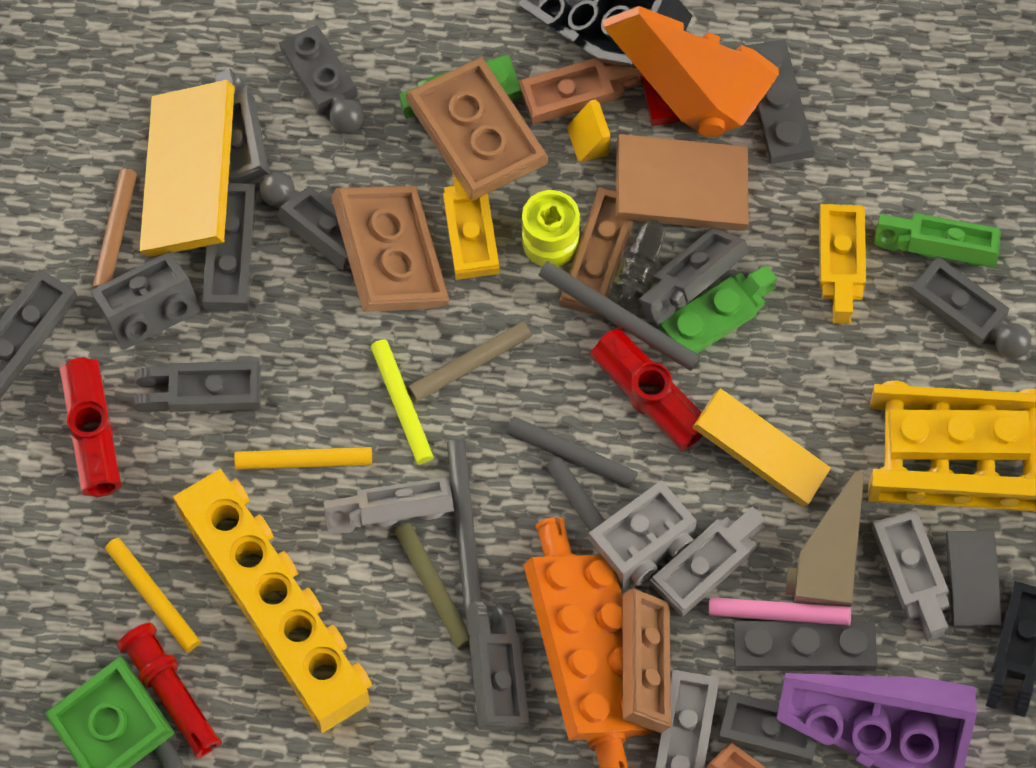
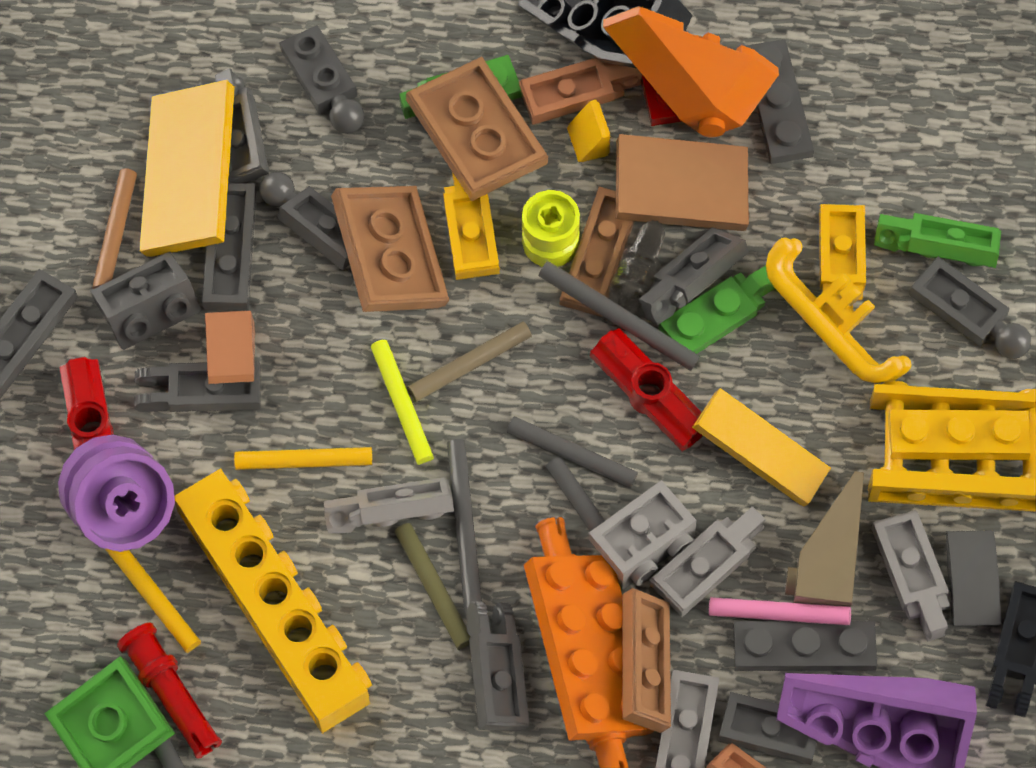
none -> medium lavender wheel [58,435,175,552]
none -> nougat slope [205,311,255,384]
none -> yellow piece [766,237,912,383]

